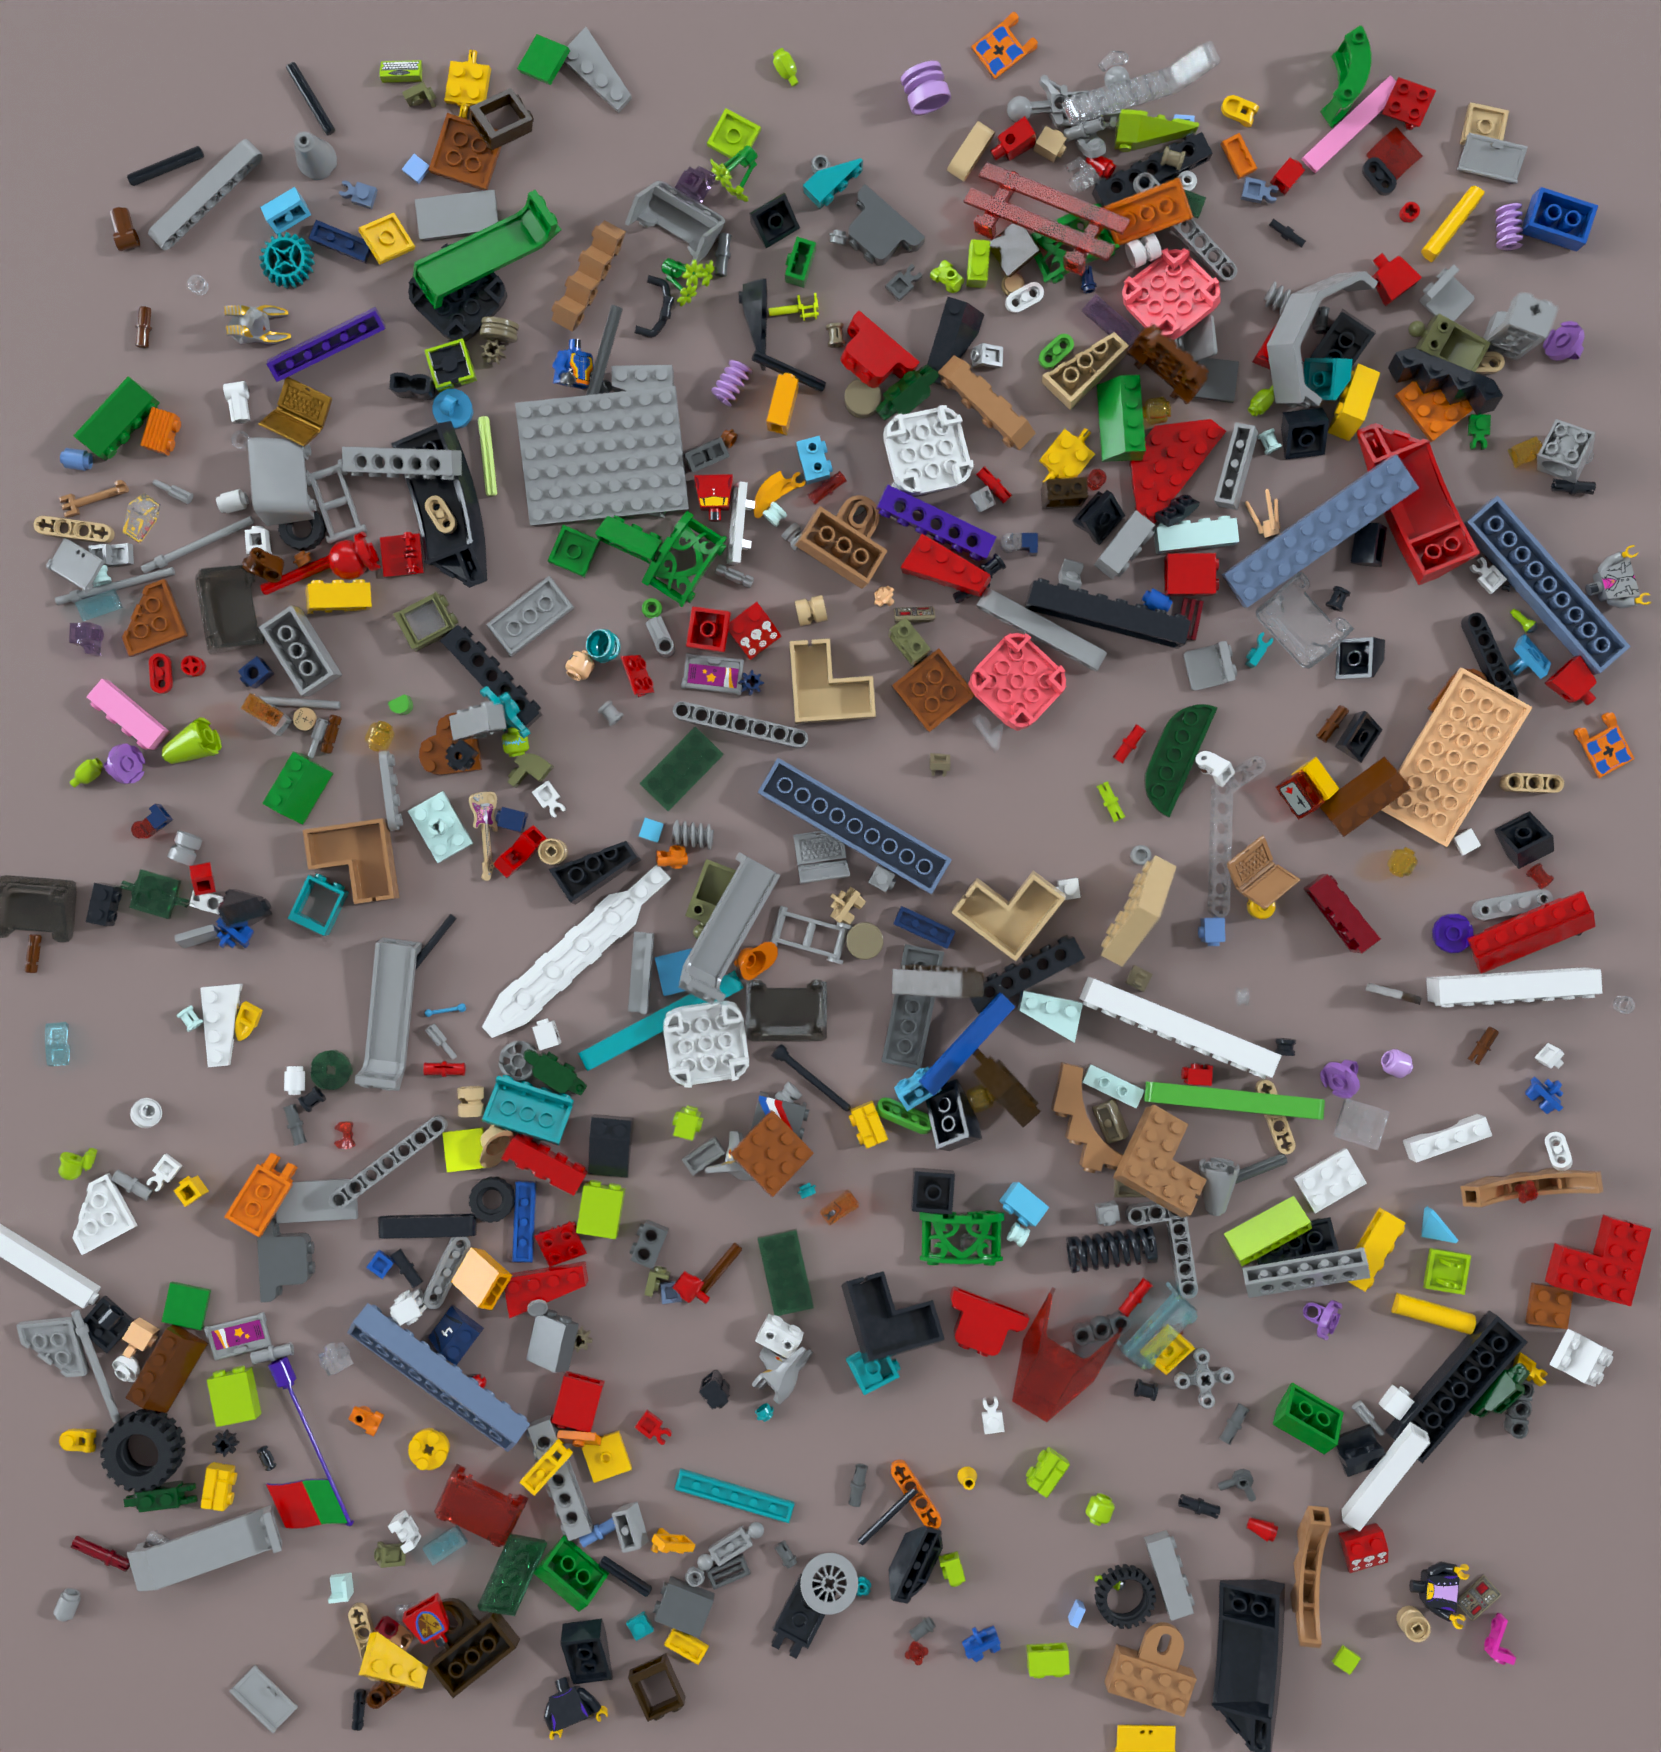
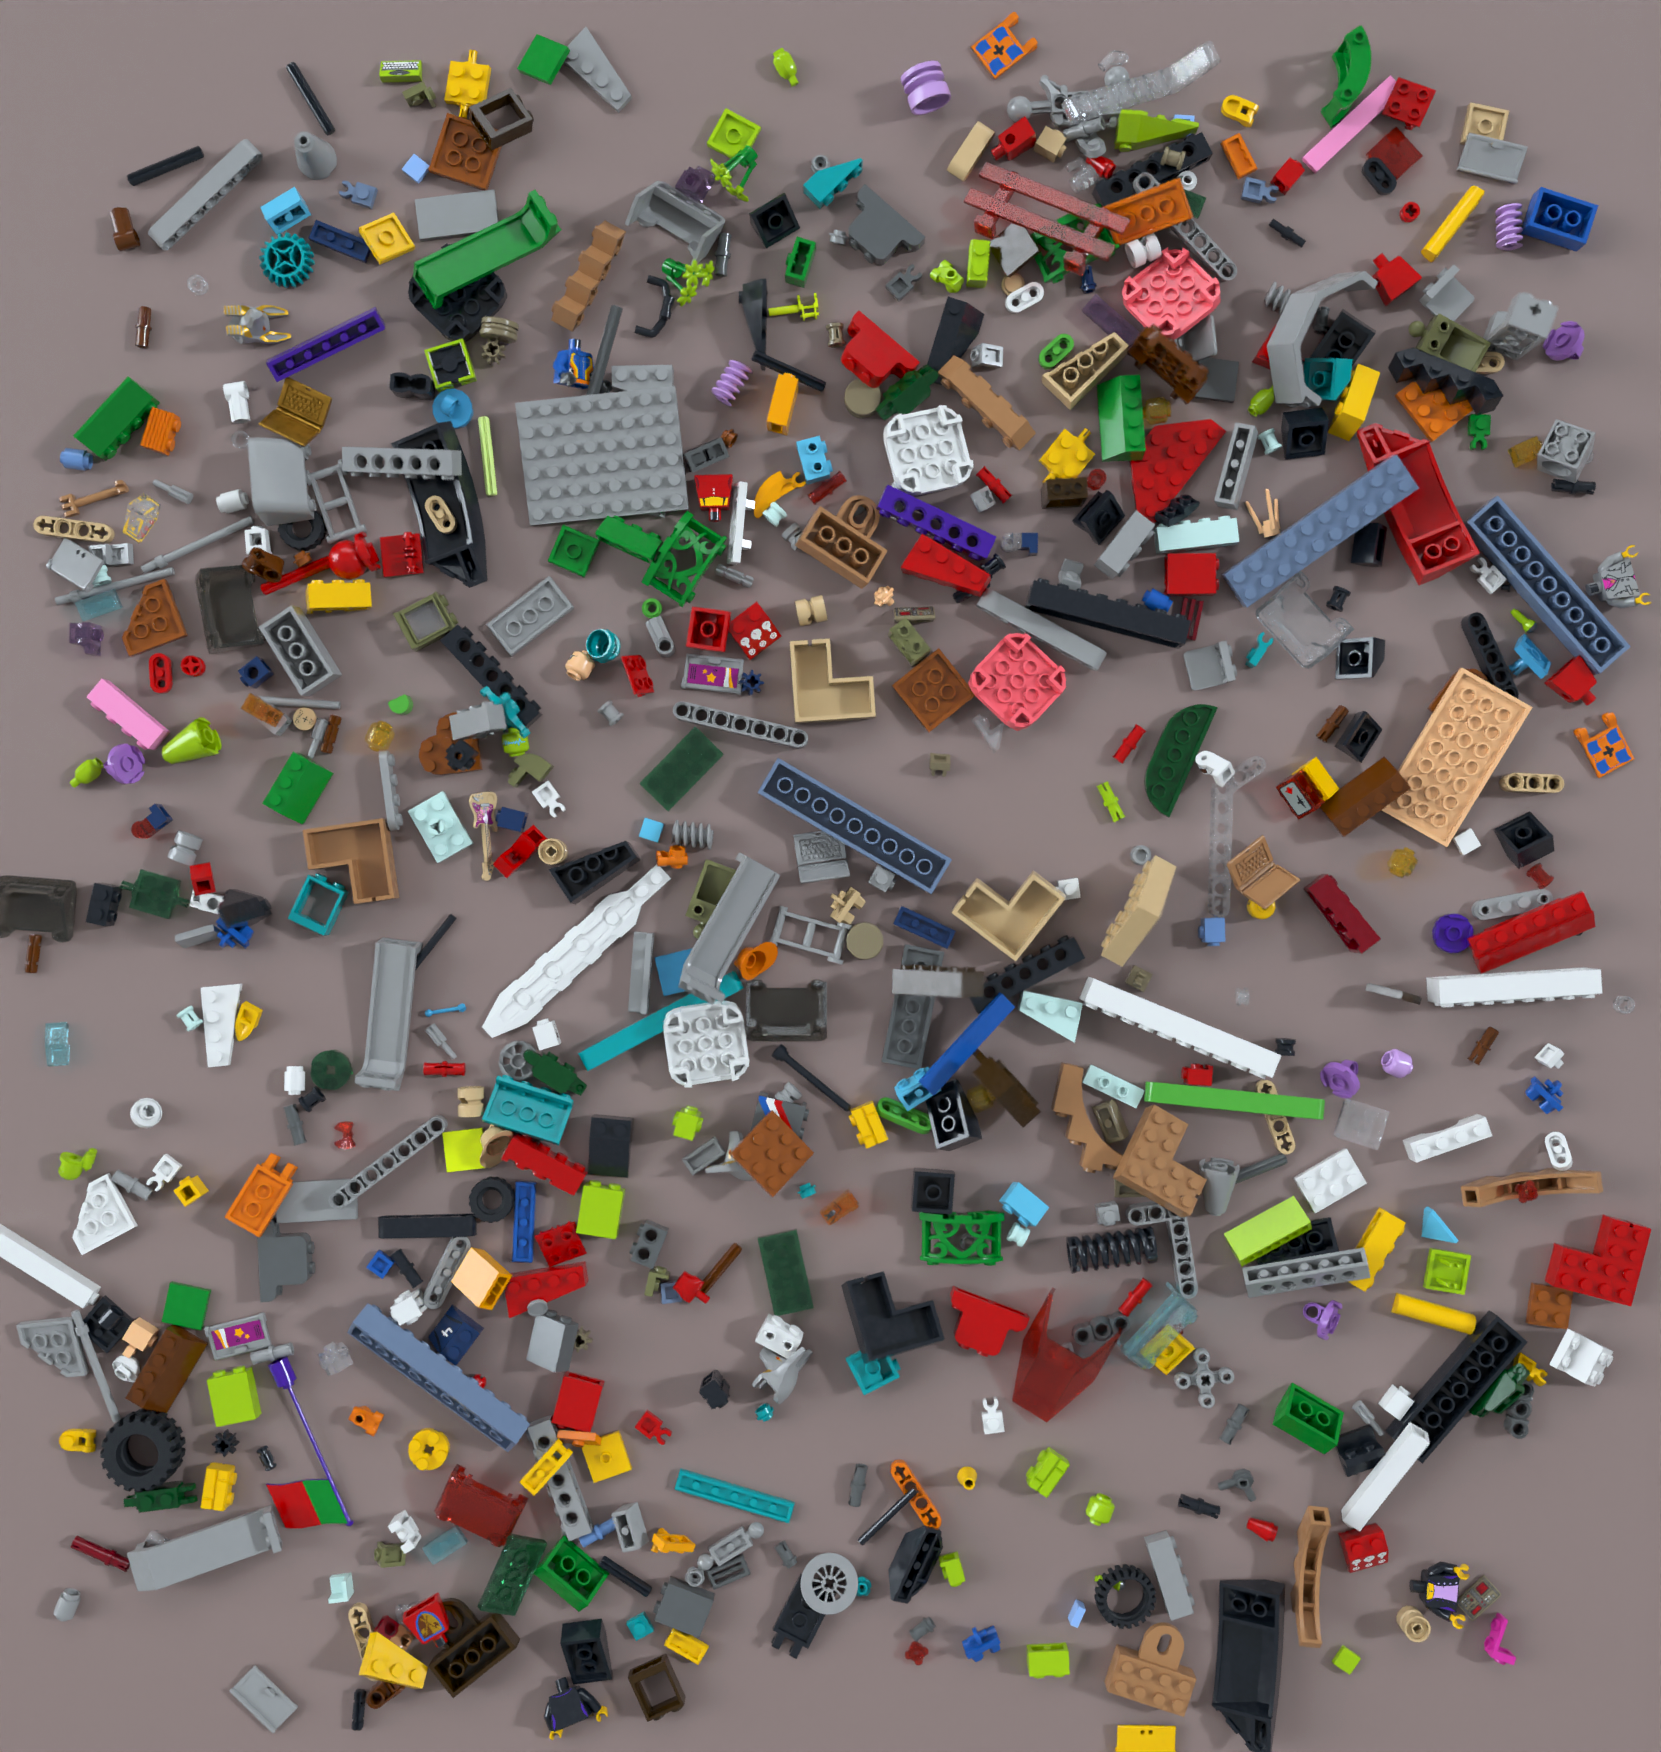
black bush [1134,1379,1158,1401] -> none

